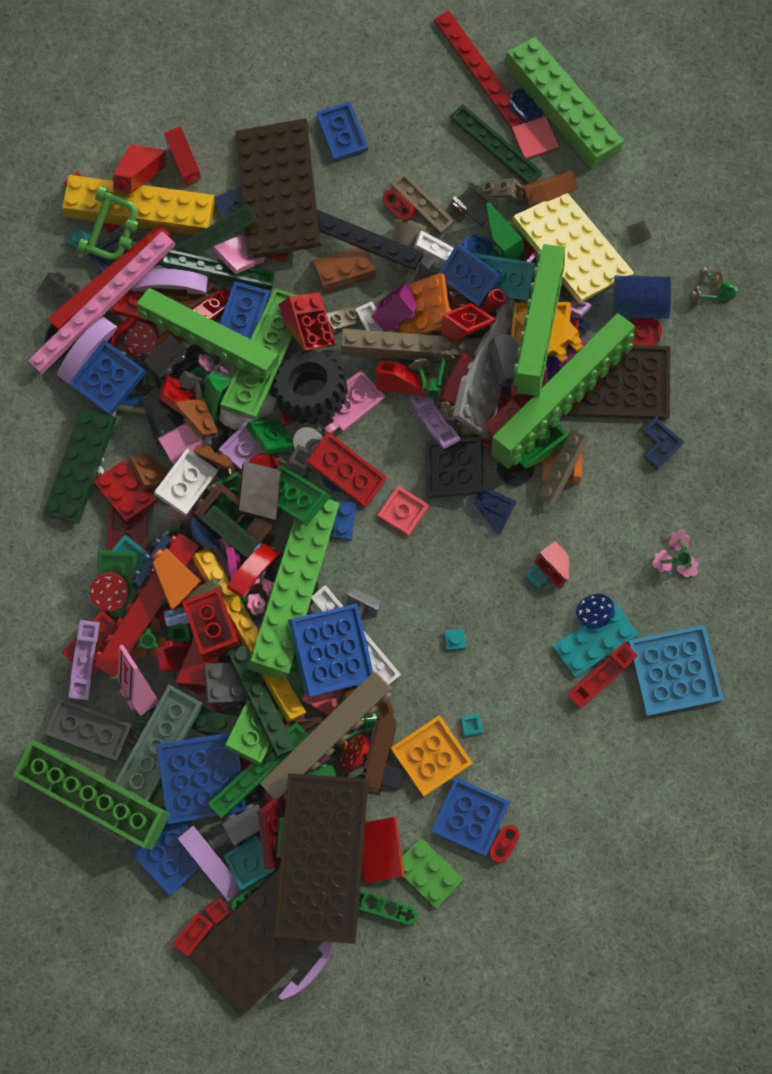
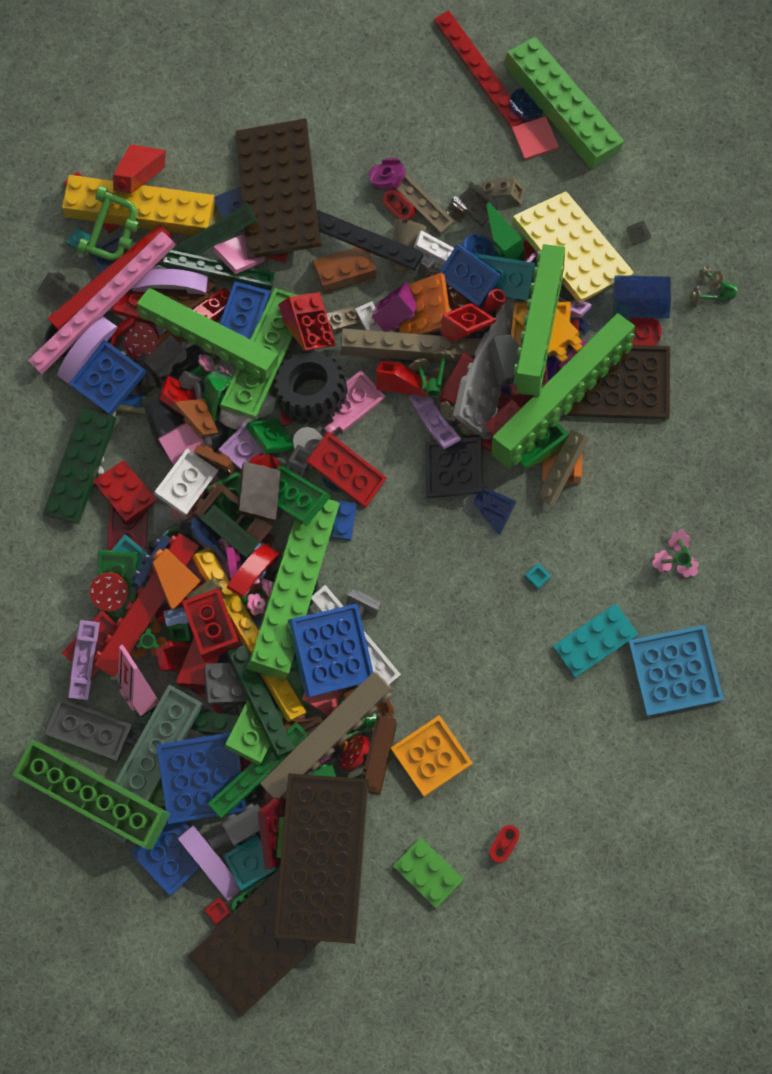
dark orange wing [129,454,169,490] -> none
red slope [164,126,201,185] -> none
red plate [173,912,214,957] -> none
lavender slope [279,941,334,1001] -> none
blue plate [316,101,368,162] -> none
green beam [359,890,418,925] -> none
red tile [362,817,405,884] -> none
coral tile [377,485,430,537] -> none
black tile [381,765,405,790] -> none
blue plate [431,778,510,857] -> none
teal plate [445,629,466,651] -> none
dark green plate [450,104,542,184] -> none
teal tile [460,714,483,737] -> none
black tile [497,461,535,486] -> none
dark orange slope [521,170,577,208] -> none
slope [534,542,569,589] -> none
red slope [567,642,638,709] -> none
clear blue tile [576,594,615,629] -> none
dark blue plate [642,417,684,470] -> none
none -> magenta plate [369,158,406,190]

